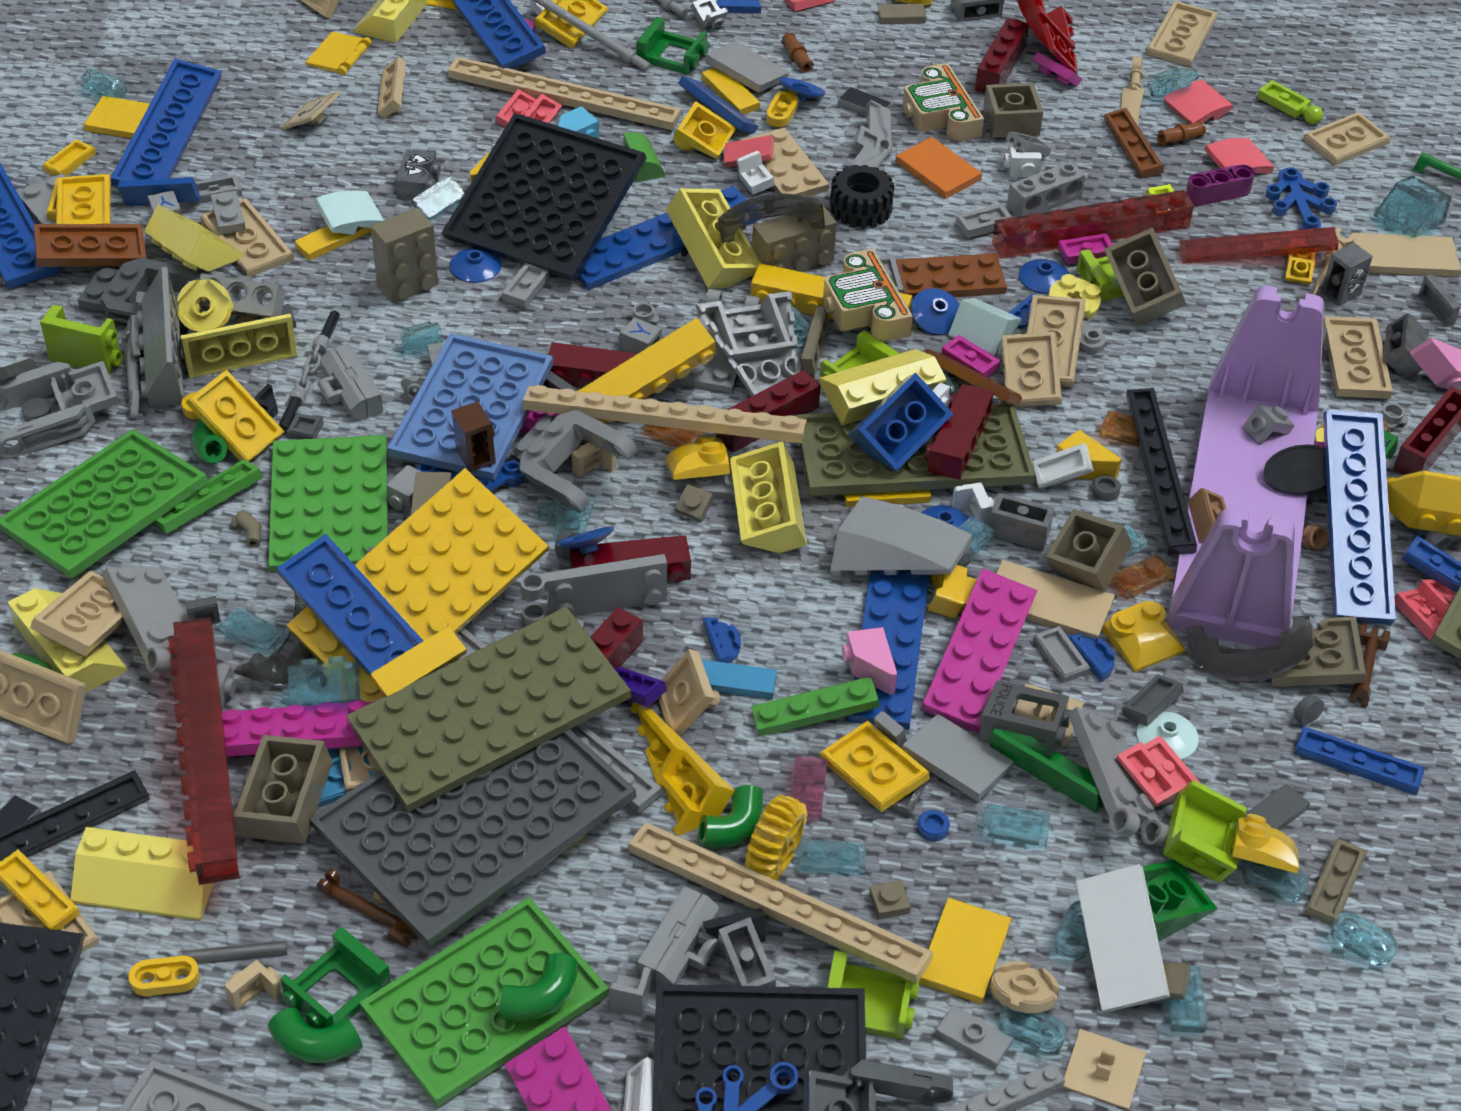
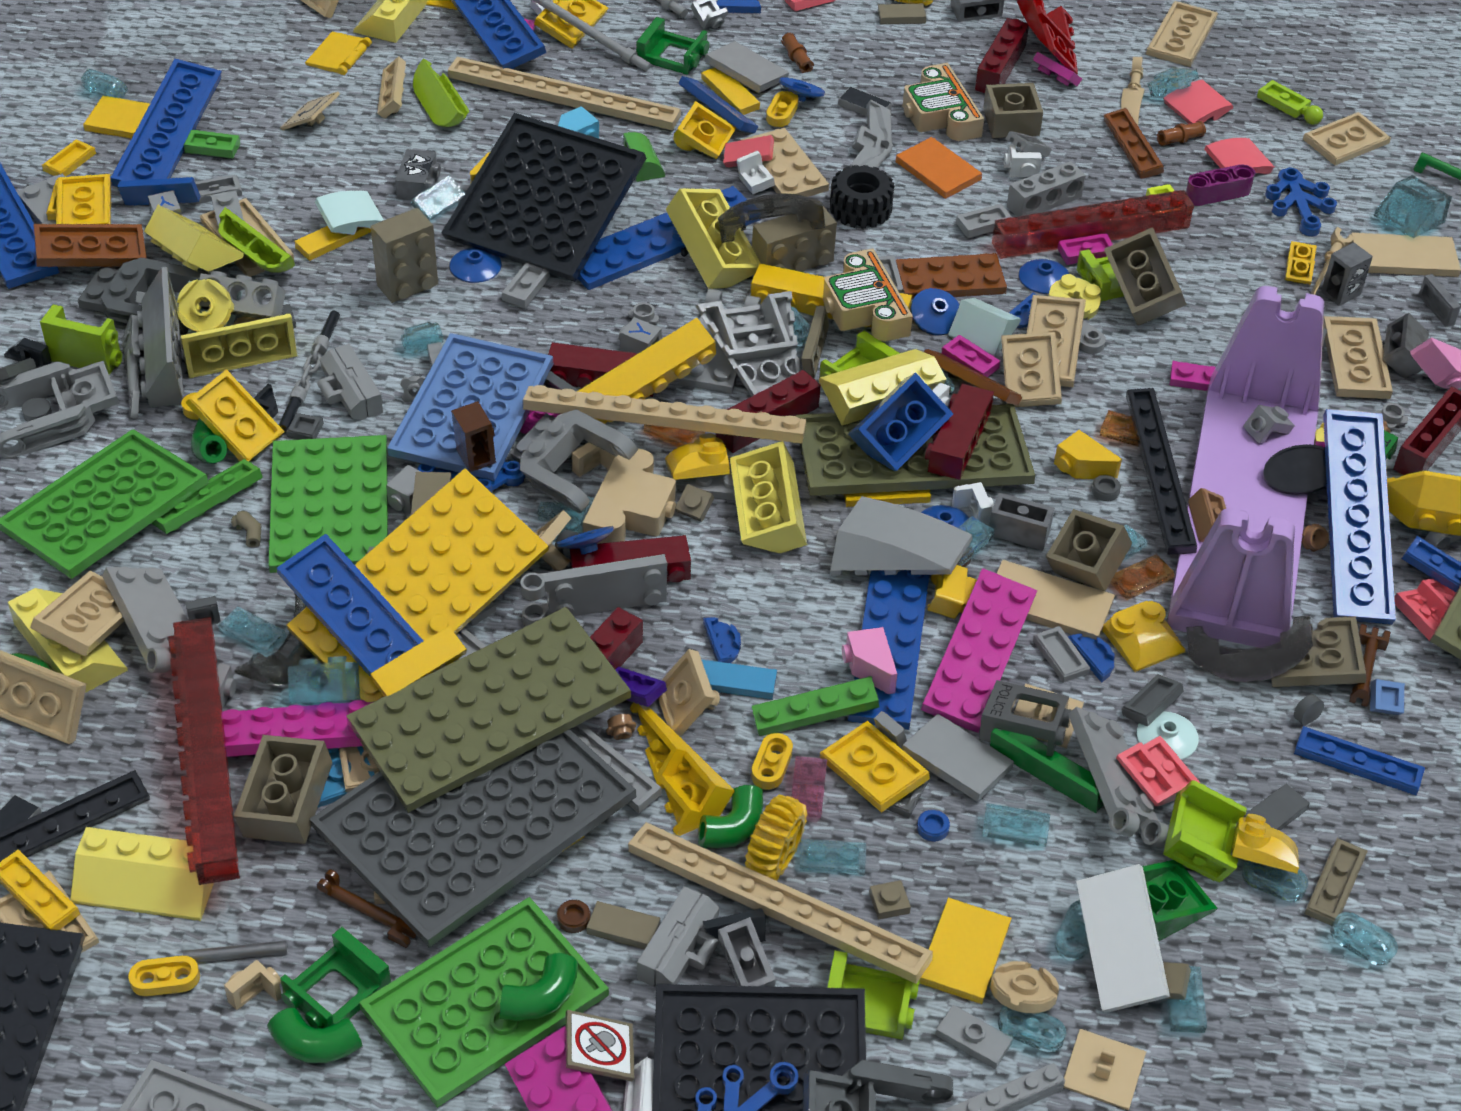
coral slope [495,89,562,127] -> none
light grey panel [609,967,652,1017] -> none
white tile [1031,443,1094,489] -> none
clear red tile [1179,227,1339,264] -> none
none -> black tile [4,338,52,368]
none -> bright green plate [184,130,240,159]
none -> lime brick [218,207,295,273]
none -> lime brick [413,58,469,127]
none -> tan tile [535,510,572,571]
none -> reddish brown tile [557,900,591,933]
none -> piece [565,1010,635,1082]
none -> tan brick [583,448,676,544]
none -> dark tan tile [586,901,660,950]
none -> medium nougat plate [606,714,636,740]
none -> yellow plate [751,733,793,790]
none -> dark pink plate [1169,361,1216,391]
none -> medium blue plate [1370,679,1405,715]

